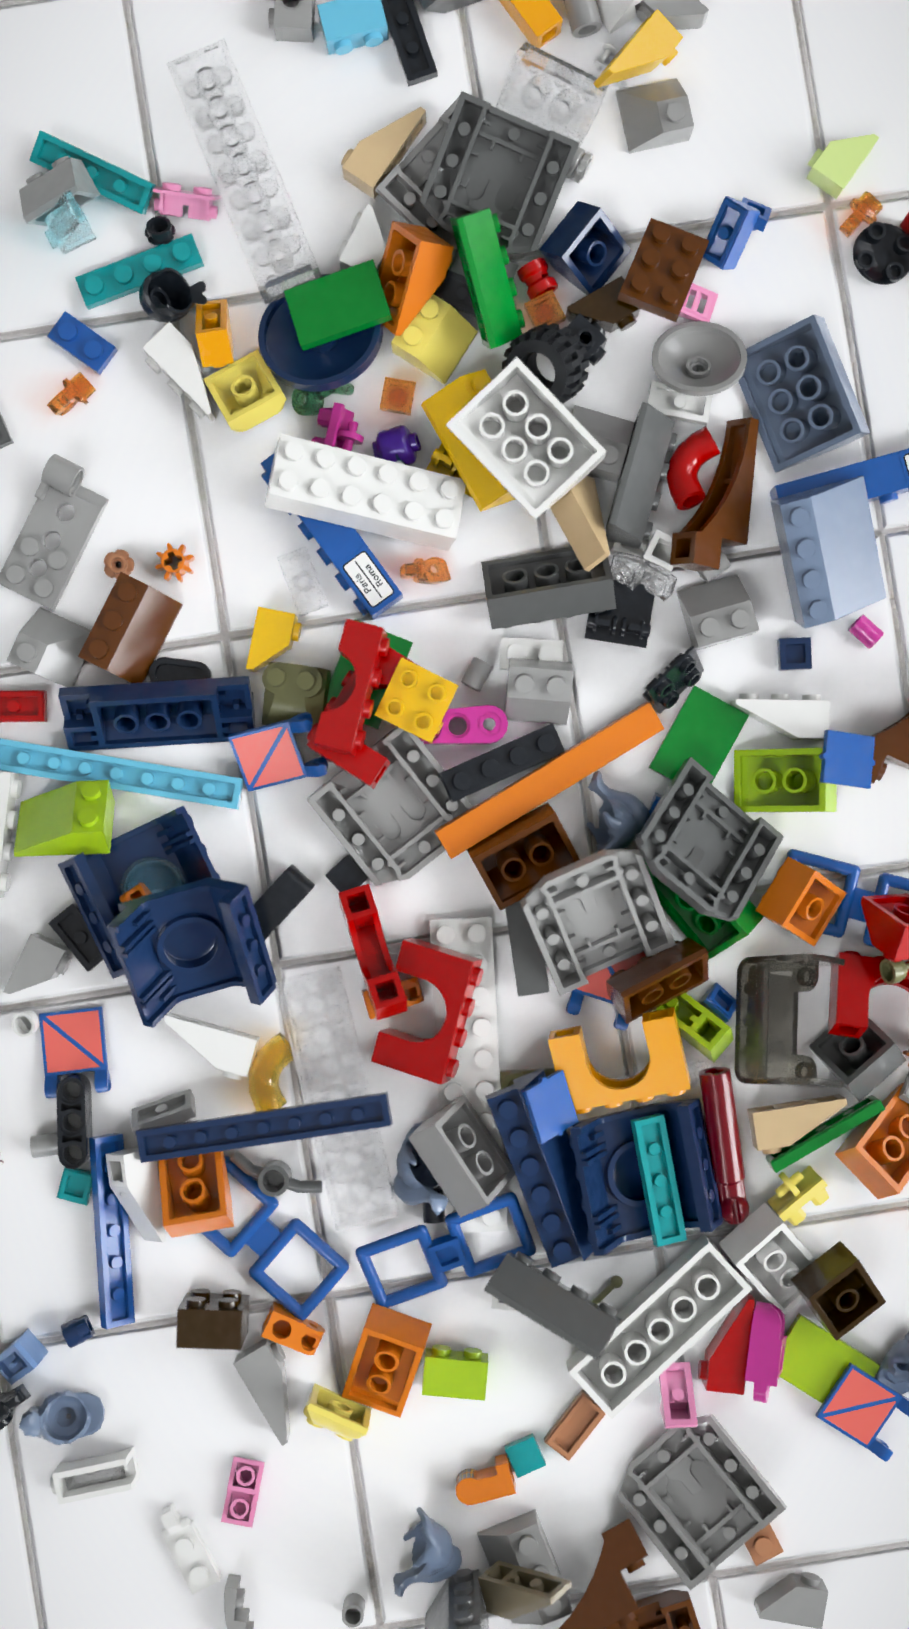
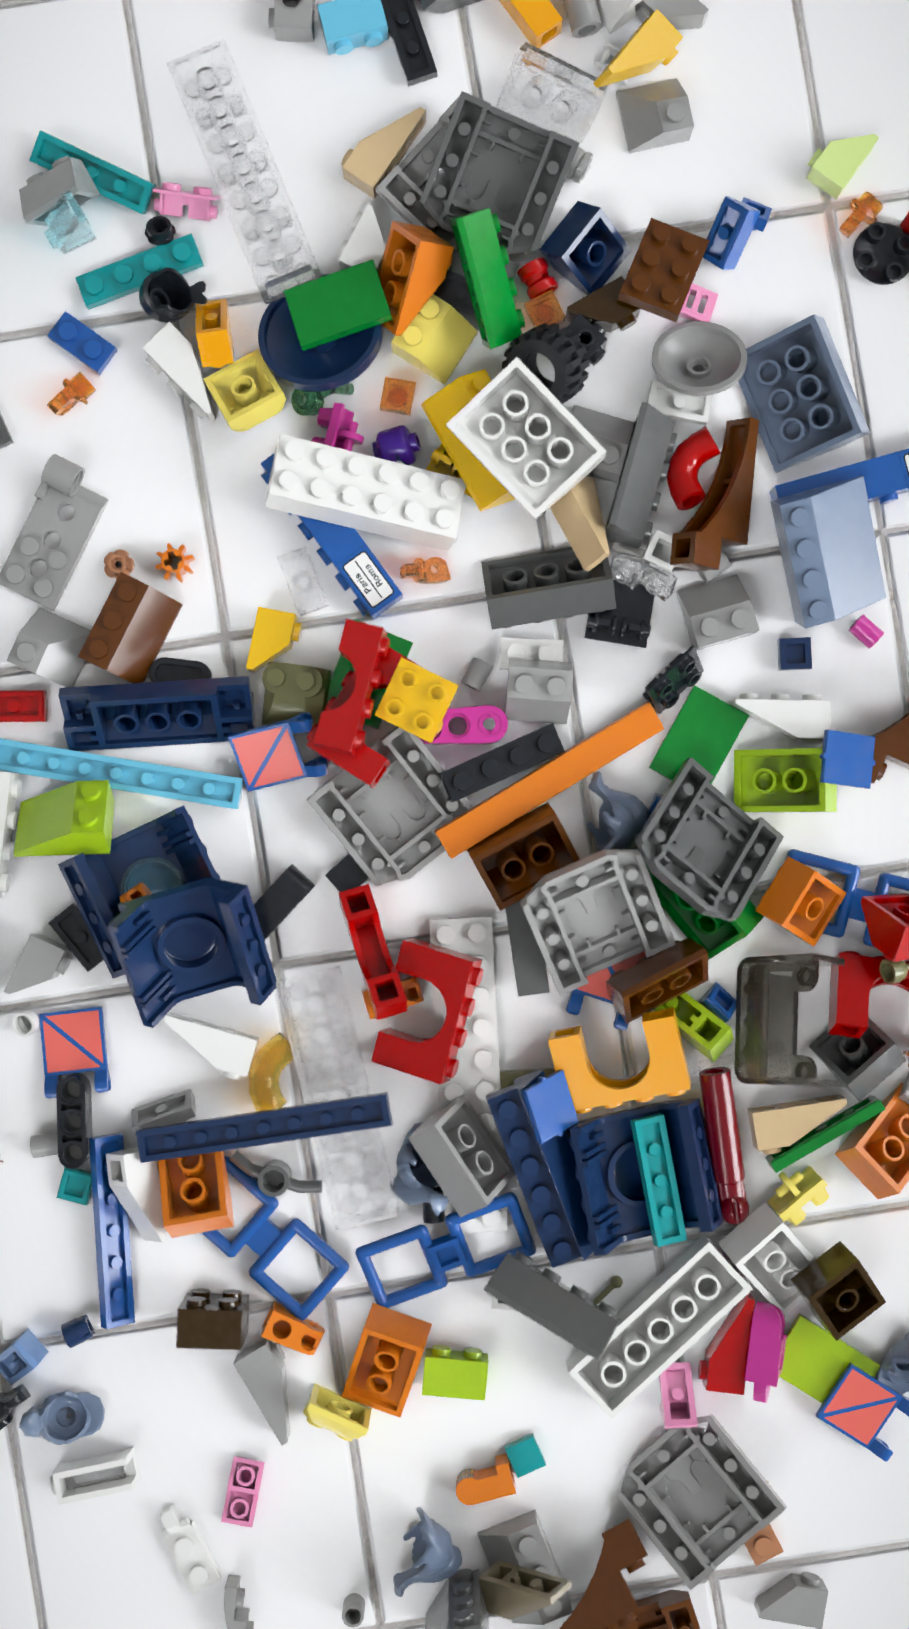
nougat tile [544,1389,606,1461] -> none

